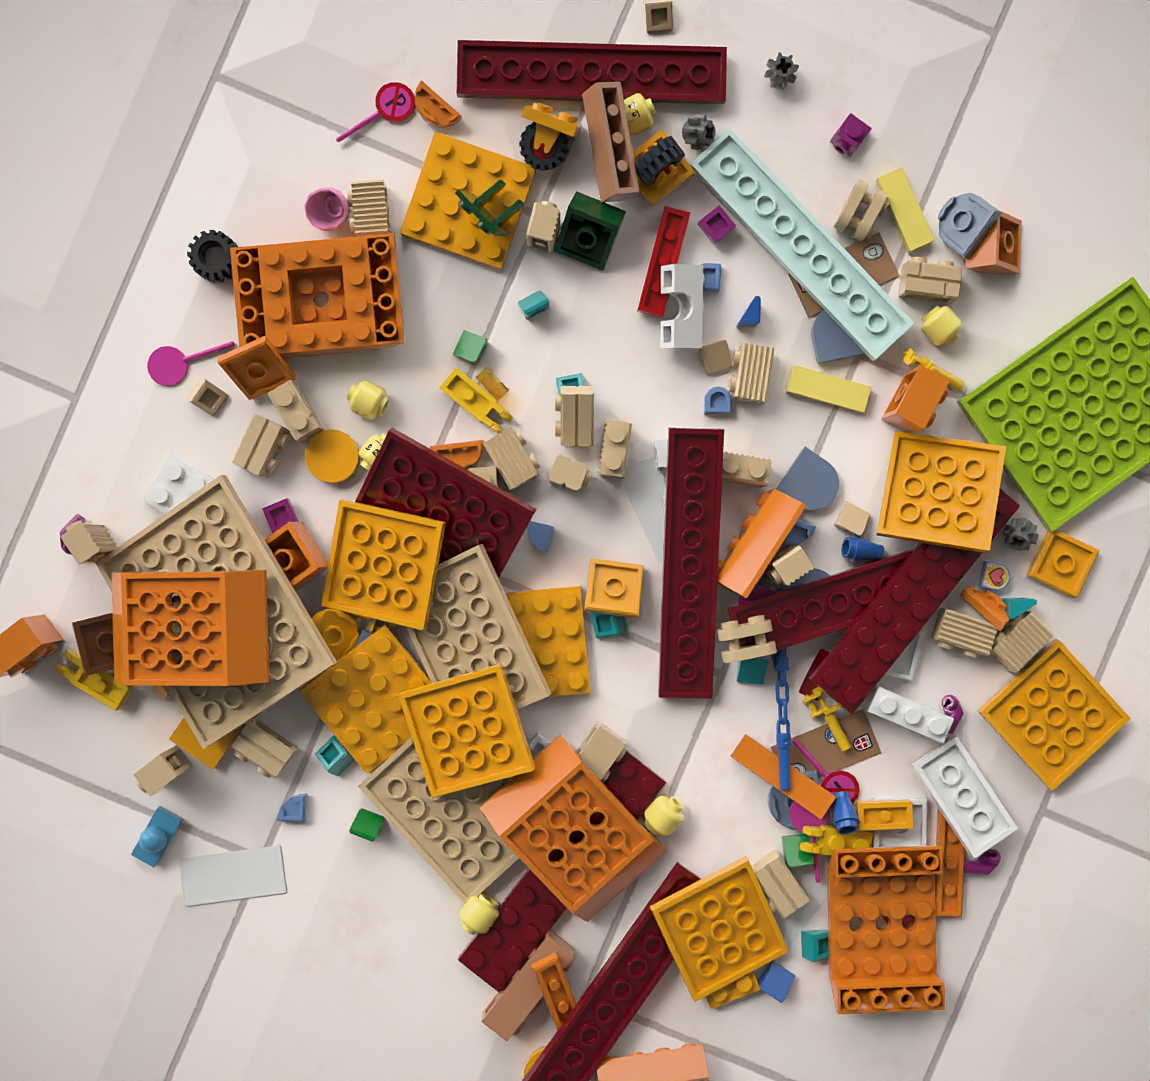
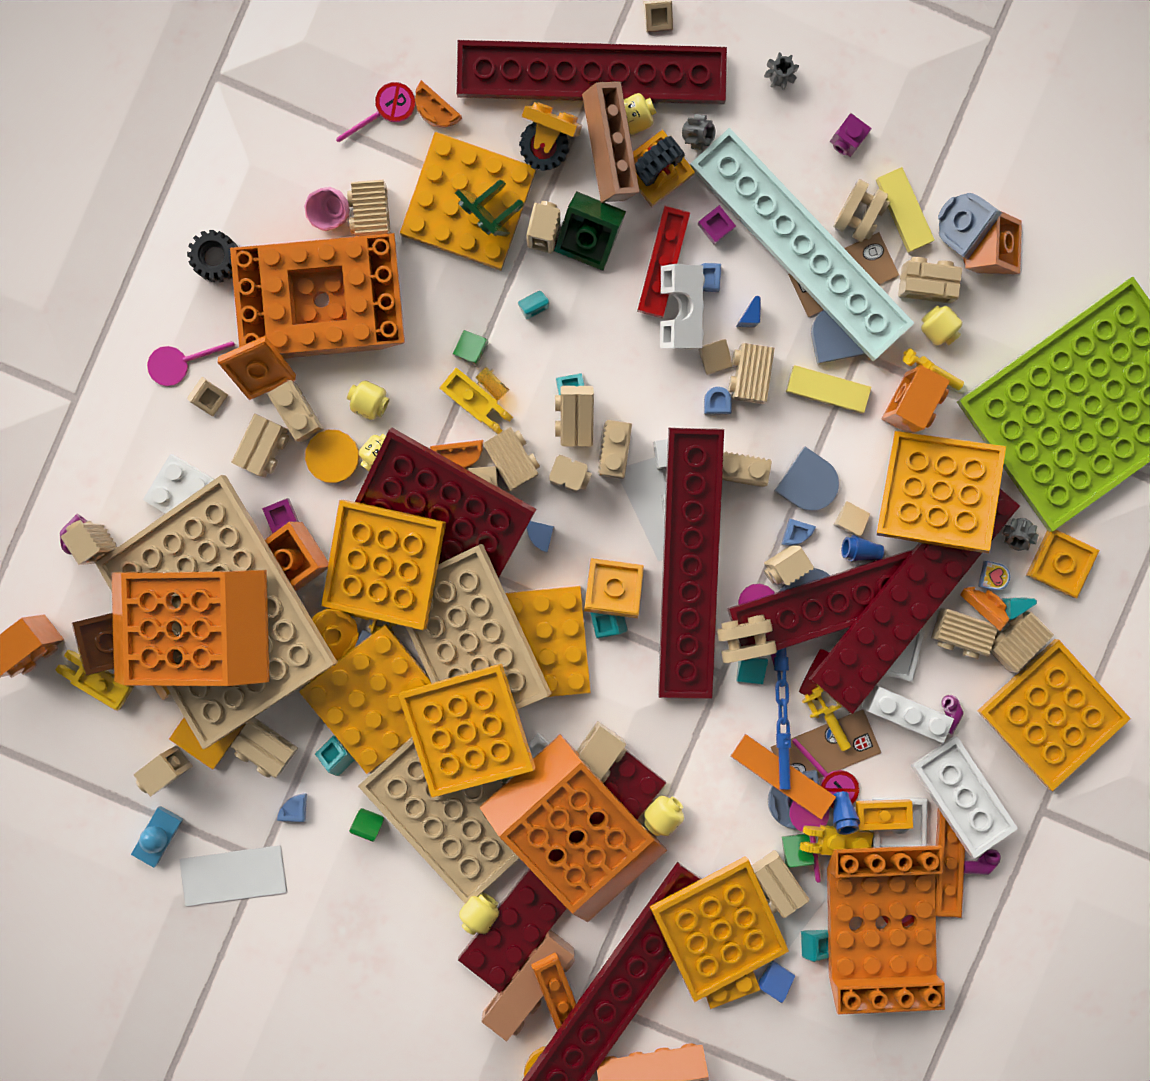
orange slope [718,489,807,599] -> none

